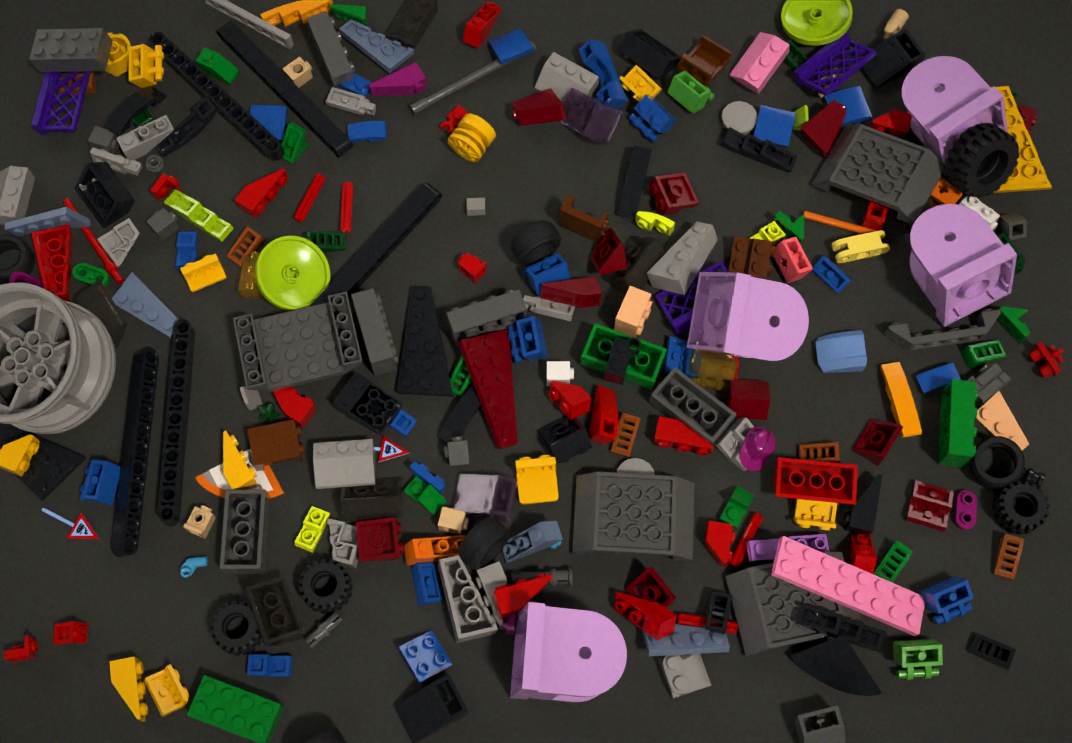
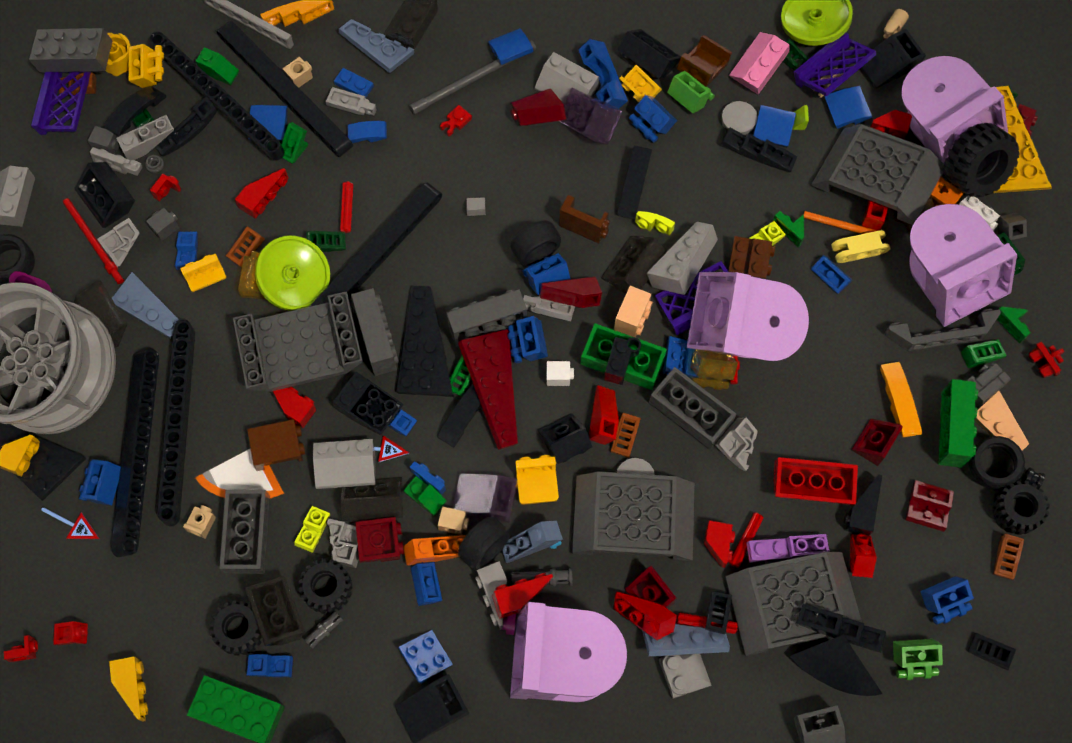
sand blue wing [5,207,90,236] -> none
red wedge [31,225,73,302] -> none
green plate [72,263,110,289] -> none
yellow bracket [144,664,189,717] -> none
lime slope [163,189,234,242] -> none
dark azure arm [180,556,208,578] -> none
yellow slope [223,431,258,490] -> none
light grey slope [240,386,263,410] -> none
dark green plant [259,403,281,424] -> none
red axle [294,173,325,223] -> none
dark grey wedge [307,11,355,86] -> none
green slope [331,4,368,26] -> none
magenta slope [369,62,427,97] -> none
light grey wedge [438,555,498,643] -> none
dark grey brick [444,436,470,466] -> none
yellow wheel [448,113,496,162] -> none
red brick [458,252,487,283] -> none
red slope [463,2,502,48] -> none
red slope [548,381,592,420] -> none
dark red slope [589,228,627,275] -> none
dark red plate [649,172,699,215] -> none
red slope [653,416,714,456] -> none
green slope [719,486,755,530] -> none
dark red slope [728,379,770,420] -> none
magenta piece [739,427,776,471] -> none
bright pink plate [771,536,925,636] -> none
coral brick [774,237,813,283] -> none
yellow bracket [794,499,837,530] -> none
dark orange slope [799,442,841,463] -> none
dark red slope [801,100,846,159] -> none
medium blue slope [816,330,867,373] -> none
green slope [873,540,913,583] -> none
blue slope [916,363,961,394] -> none
magenta plate [954,490,977,530] -> none

